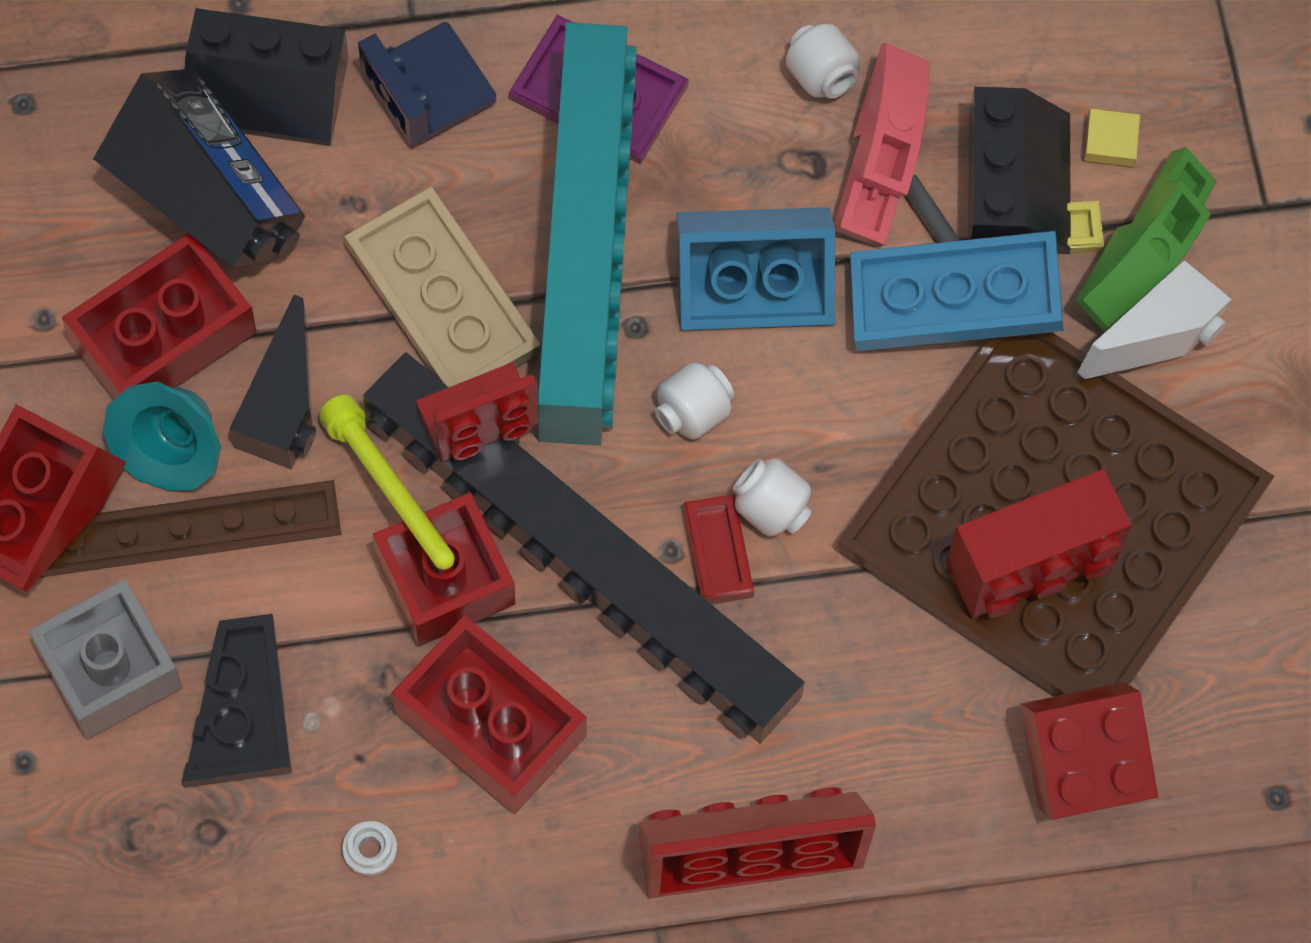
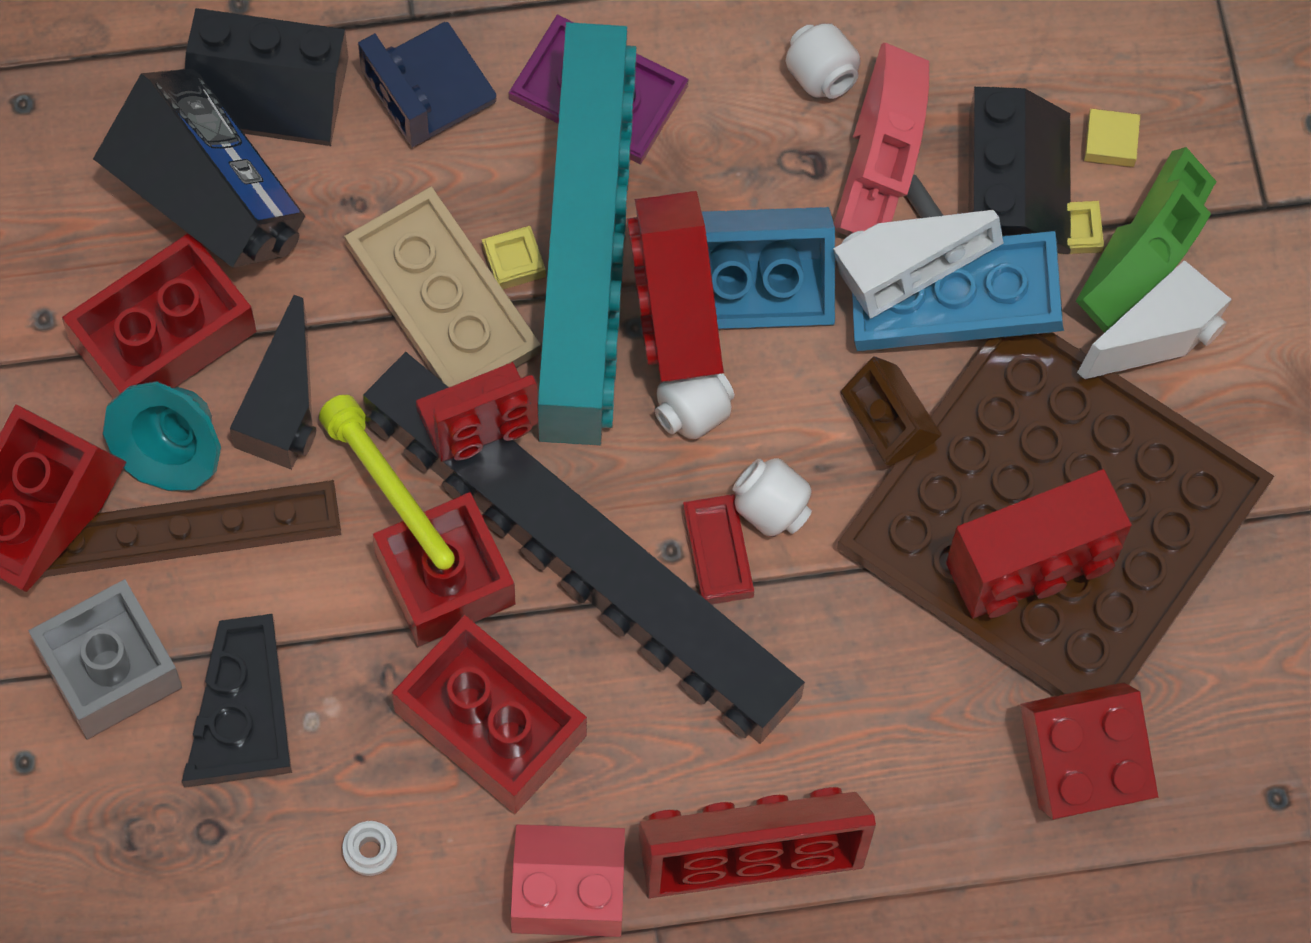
none -> light yellow tile [482,226,546,289]
none -> coral slope [511,824,625,937]
none -> red brick [627,191,724,382]
none -> white slope [833,210,1004,319]
none -> reddish brown slope [840,356,942,466]

